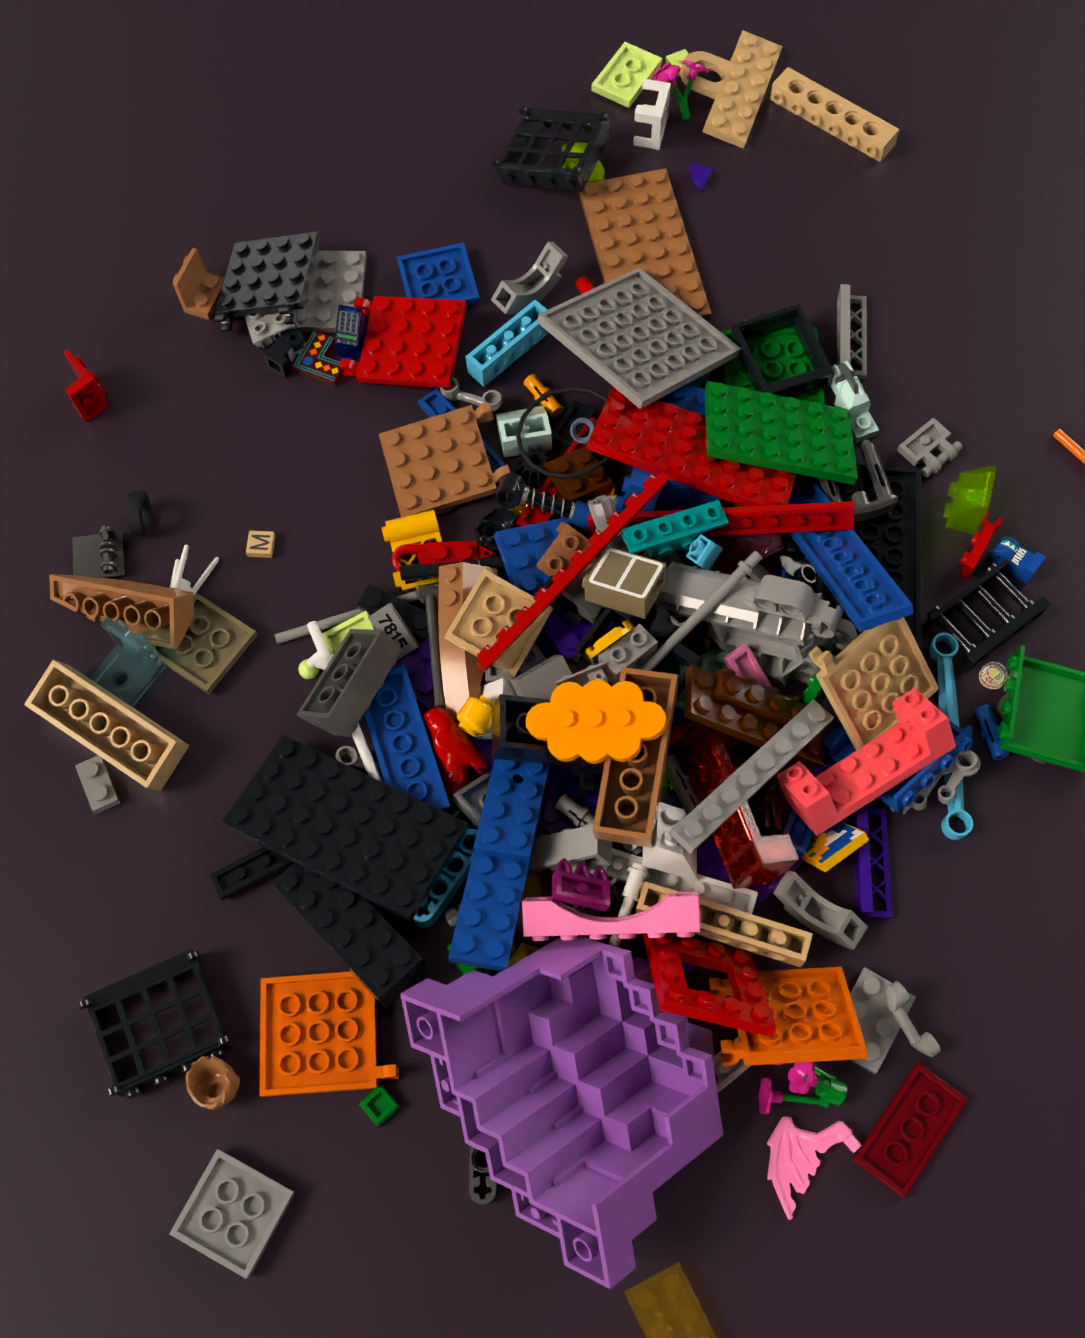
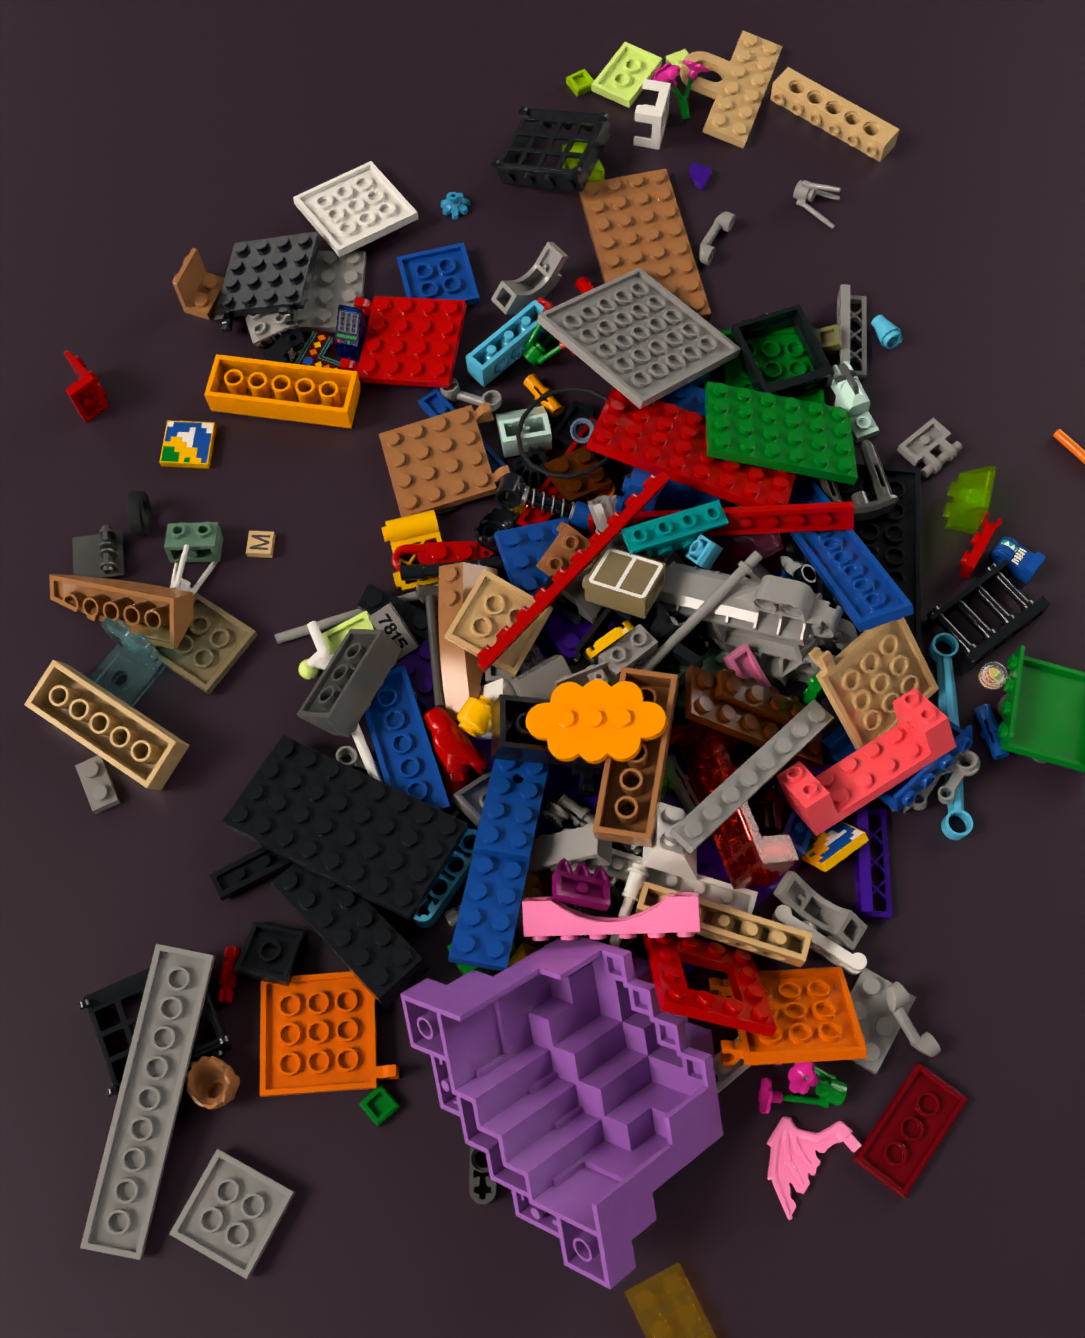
none -> light grey plate [80,944,215,1260]
none -> tile [159,420,217,469]
none -> sand green brick [164,522,223,563]
none -> light orange brick [204,354,361,428]
none -> red axle [216,946,241,1003]
none -> black tile [233,921,308,986]
none -> white plate [293,161,418,257]
none -> dark azure plant [441,192,470,220]
none -> green plant [522,297,575,366]
none -> light grey bush [542,802,570,829]
none -> lime tile [566,69,594,97]
none -> light grey bar [699,211,736,265]
none -> white plate [772,905,867,975]
none -> light grey plant [793,180,841,229]
none -> olive tile [815,324,842,356]
none -> medium azure cone [871,315,903,349]

